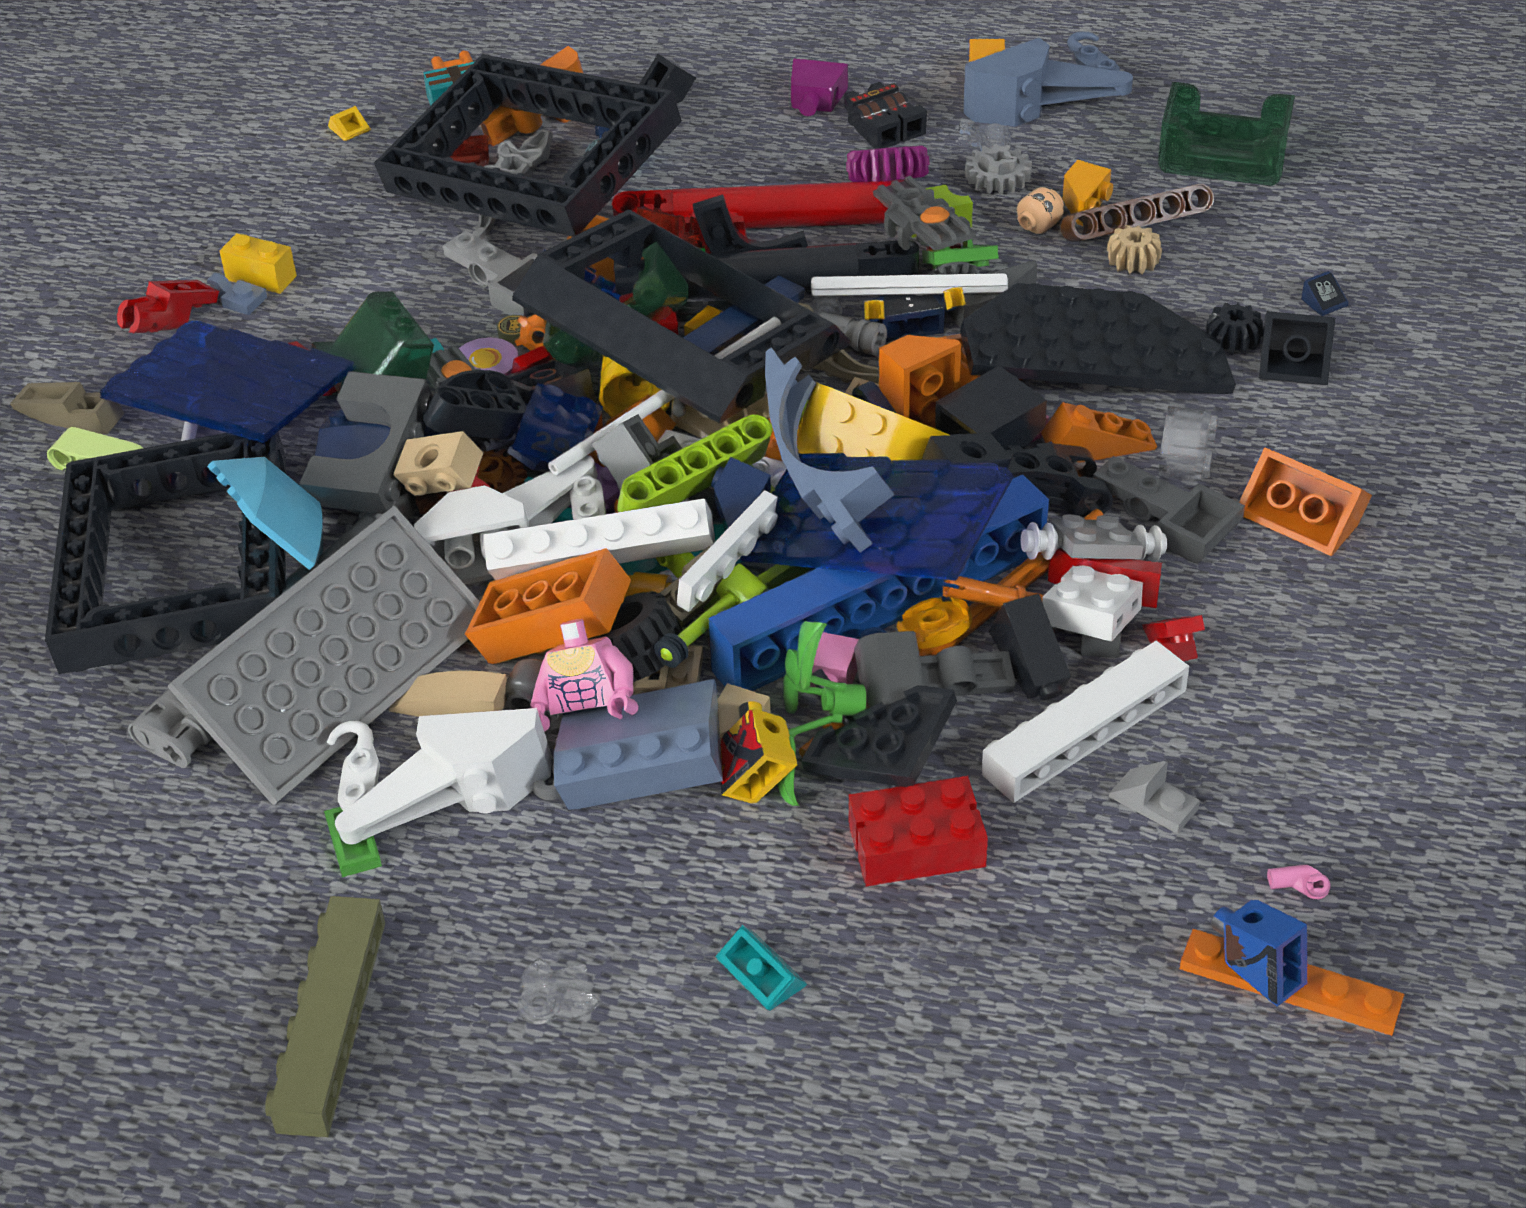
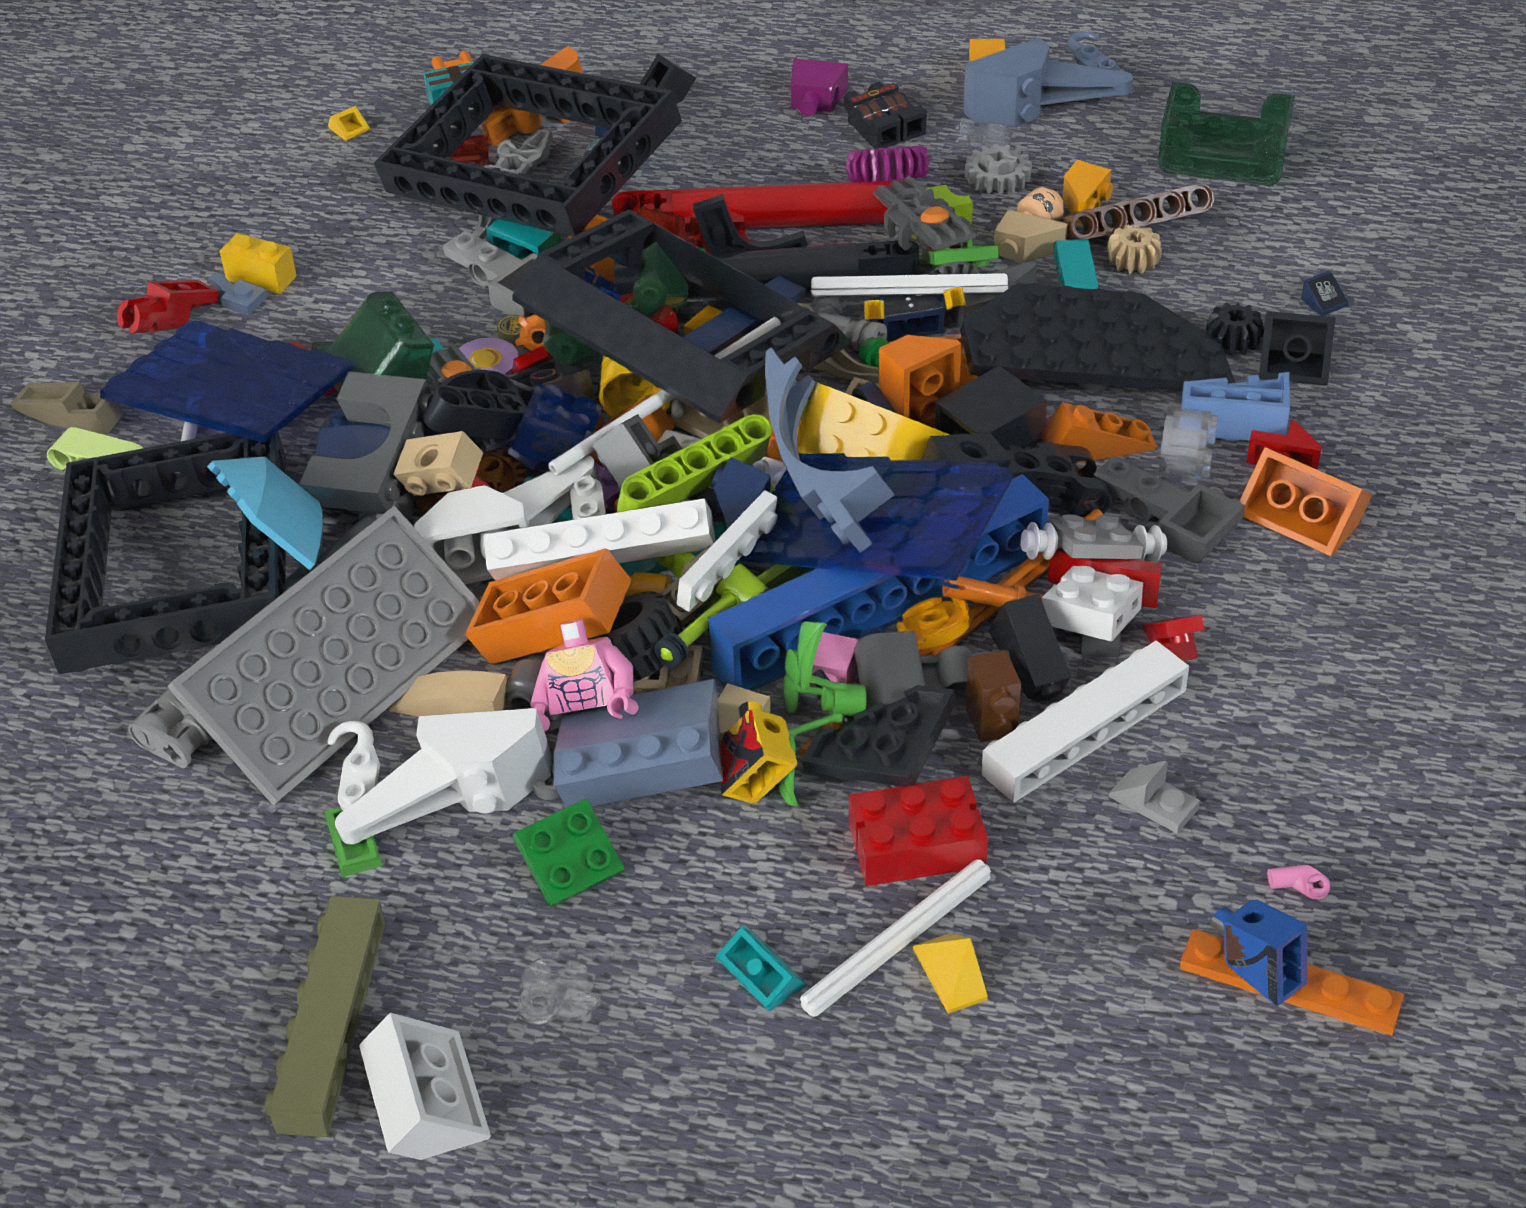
none -> white slope [359,1013,491,1160]
none -> teal brick [487,219,561,260]
none -> green plate [513,798,625,908]
none -> white axle [800,859,991,1017]
none -> green plate [859,337,889,367]
none -> yellow slope [913,933,988,1014]
none -> reddish brown brick [966,650,1021,743]
none -> tan slope [994,210,1068,262]
none -> teal beam [1054,239,1098,289]
none -> medium blue wedge [1179,372,1290,442]
none -> red slope [1246,419,1322,470]

